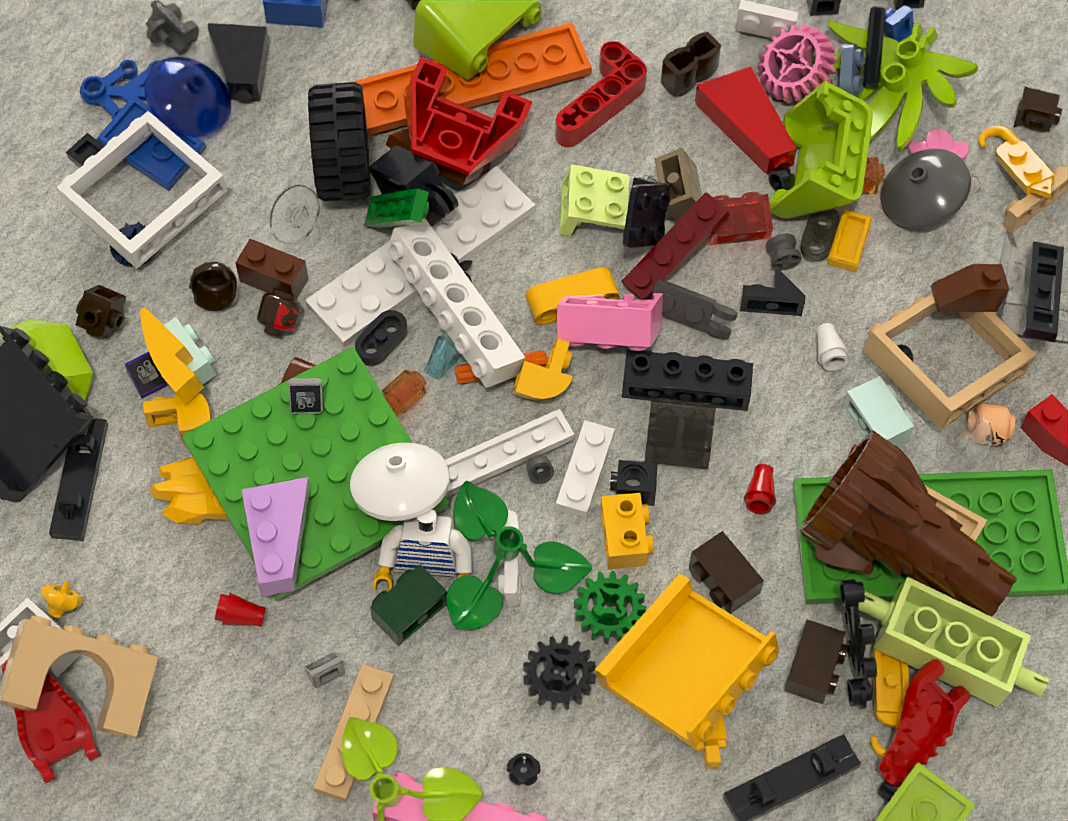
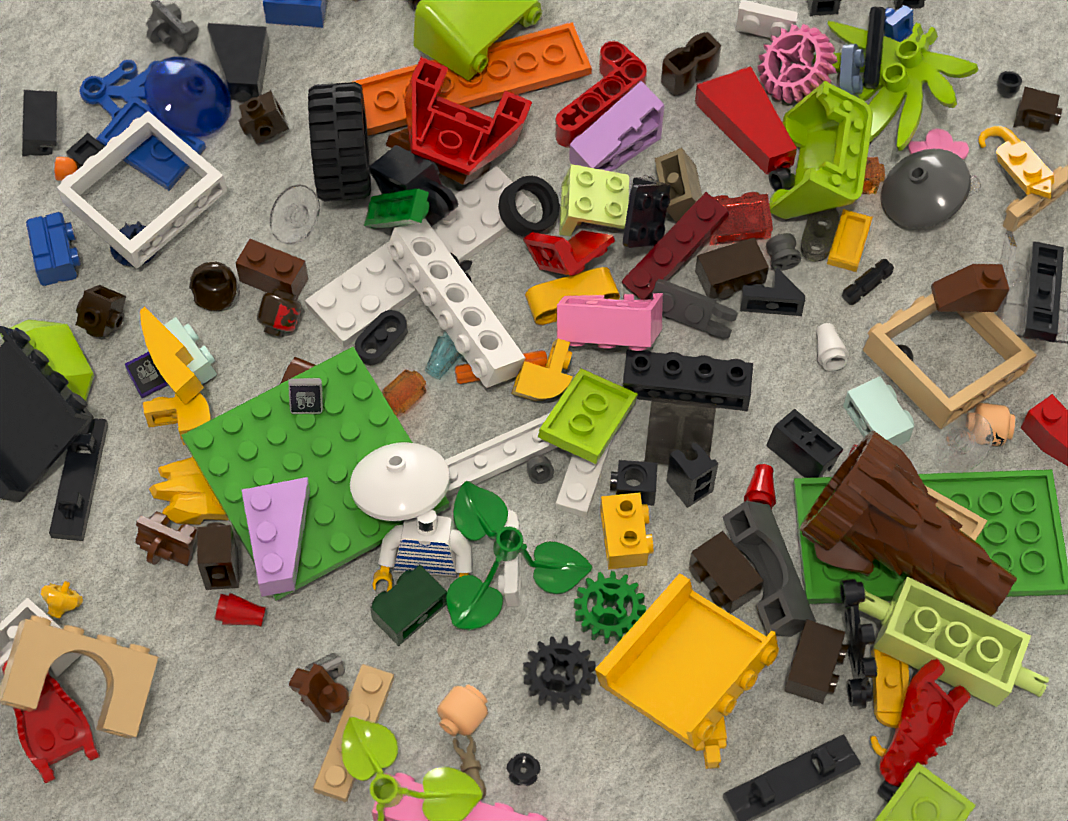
none -> black hinge [22,90,57,157]
none -> blue brick [26,212,81,286]
none -> orange hinge [55,156,78,181]
none -> reddish brown hips [135,511,197,566]
none -> dark brown brick [197,523,239,590]
none -> dark brown brick [238,91,289,144]
none -> reddish brown hips [289,664,349,723]
none -> light nougat head [437,684,488,737]
none -> dark tan piece [453,735,486,800]
none -> black tyre [498,175,560,237]
none -> red bracket [523,230,615,276]
none -> lime plate [538,368,638,464]
none -> lavender wedge [569,81,665,172]
none -> black hinge [666,443,719,508]
none -> dark brown brick [695,237,769,299]
none -> dark grey arch [722,501,816,637]
none -> black hinge [766,408,843,478]
none -> black axle [842,259,894,305]
none -> black hinge [997,71,1022,97]

